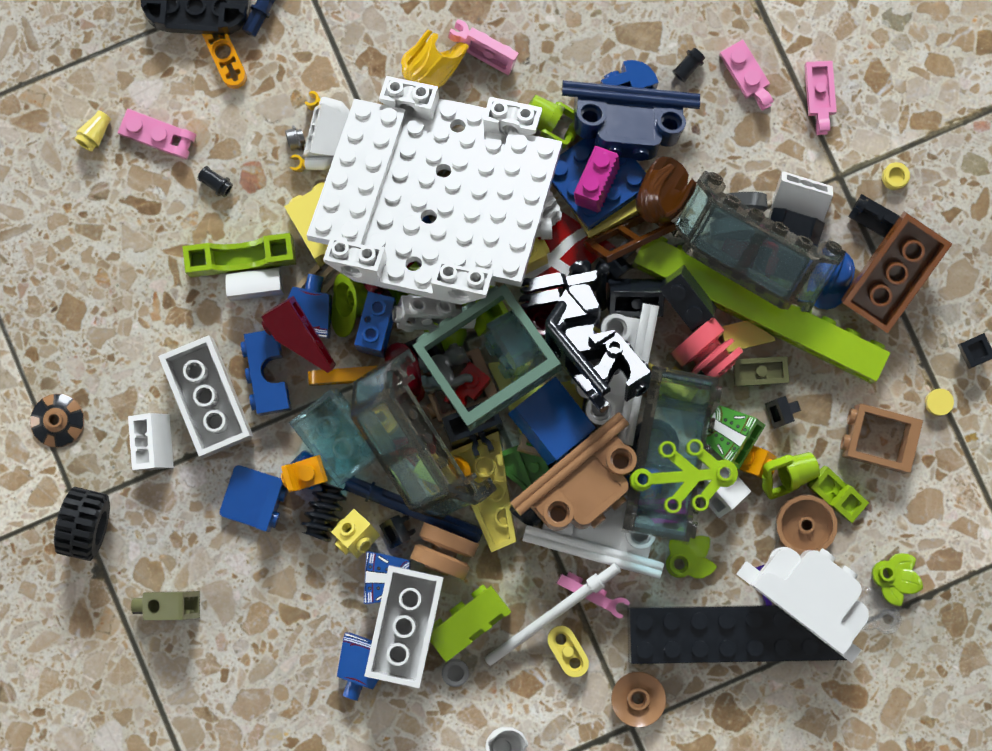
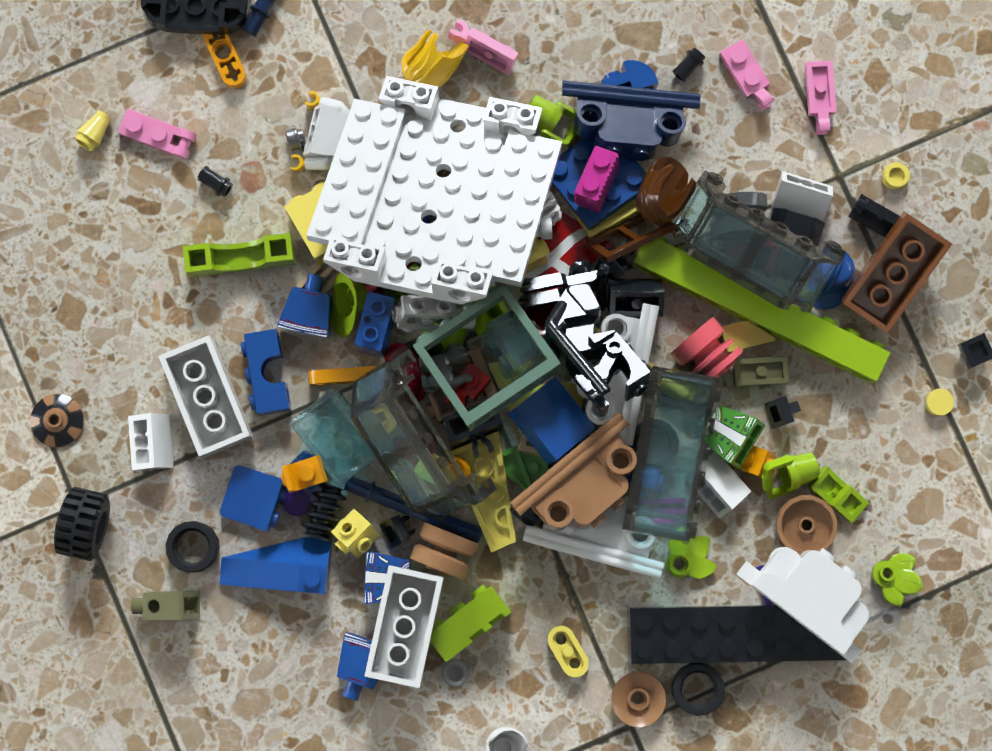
white brick [226,267,284,301] -> none
dark red slope [261,296,336,373] -> none
white bar [484,563,621,666] -> none
bright pink plate [556,572,630,618] -> none
lime plant [629,439,738,514] -> none
black brick [659,265,717,331] -> none
medium nougat window [840,403,923,474] -> none
none -> black tyre [165,521,220,573]
none -> blue wedge [219,537,332,594]
none -> dark purple tile [283,490,311,516]
none -> black tyre [671,663,725,716]

